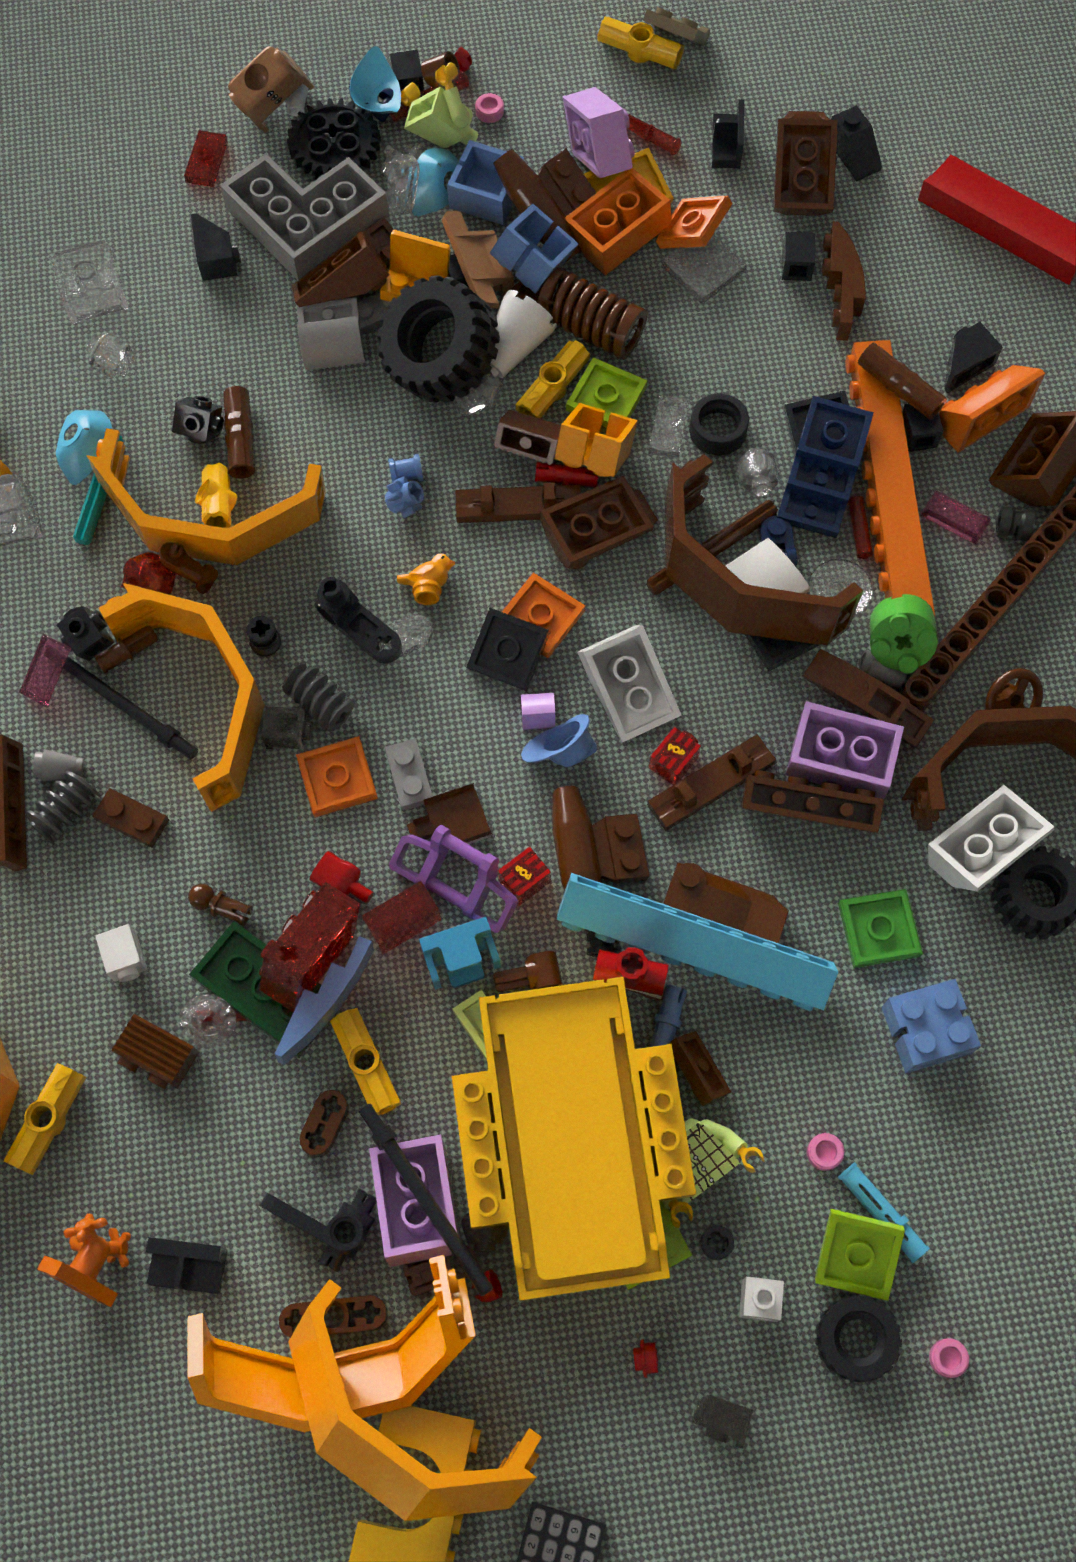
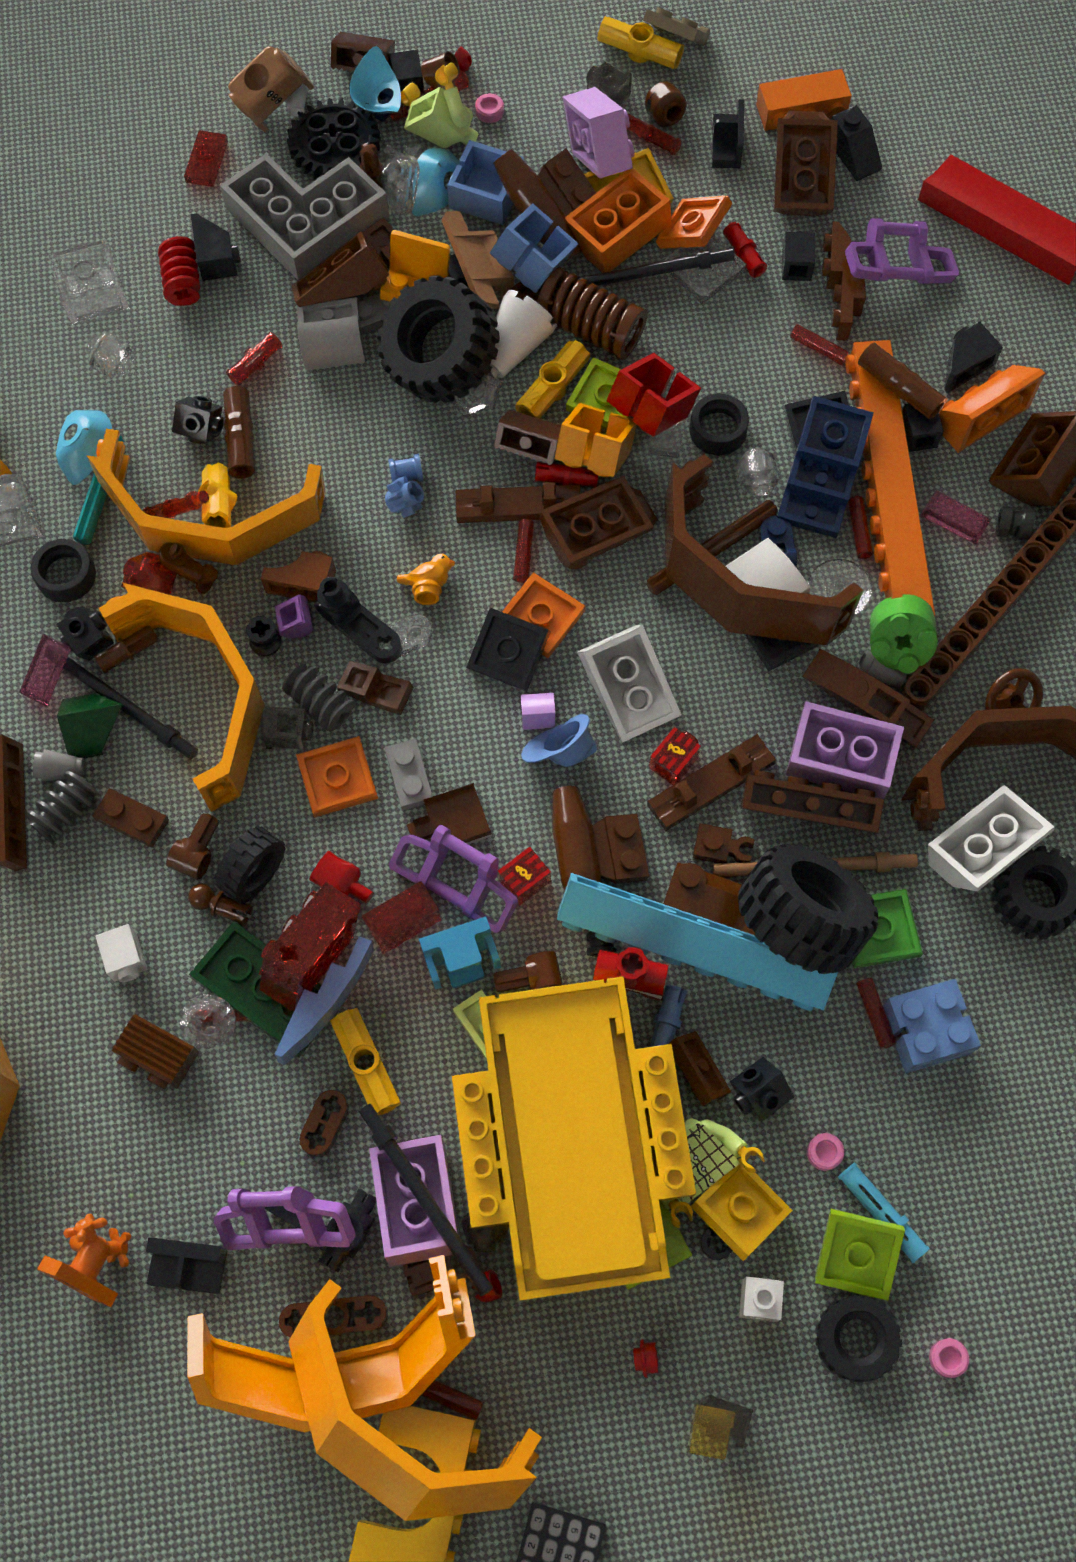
yellow piece [3,1063,86,1175] -> none
none -> black tyre [30,539,96,603]
none -> dark green slope [57,693,123,758]
none -> clear red piece [142,491,209,519]
none -> red piece [158,236,201,306]
none -> reddish brown axle [166,813,219,880]
none -> medium lavender bar [213,1186,356,1250]
none -> black tyre [214,826,286,904]
none -> clear red pin [226,332,283,386]
none -> dark orange arch [261,551,336,603]
none -> medium lavender brick [275,594,313,639]
none -> reddish brown brick [331,31,395,72]
none -> reddish brown slope [337,660,414,715]
none -> reddish brown axle [359,143,383,189]
none -> clear red piece [421,1380,484,1421]
none -> clear red piece [513,519,534,583]
none -> black bar [557,248,735,287]
none -> clear smoke brick [586,62,632,106]
none -> red piece [606,353,701,437]
none -> reddish brown head [644,81,687,127]
none -> clear yellow panel [687,1404,735,1460]
none -> yellow plate [691,1158,793,1261]
none -> reddish brown plate [693,823,755,864]
none -> medium nougat bar [713,852,918,877]
none -> red pin [723,222,767,278]
none -> black brick [730,1057,794,1122]
none -> black tyre [738,843,878,974]
none -> orange brick [756,69,852,131]
none -> clear red piece [790,324,850,366]
none -> medium lavender bar [845,218,959,284]
none -> clear red piece [856,977,897,1049]

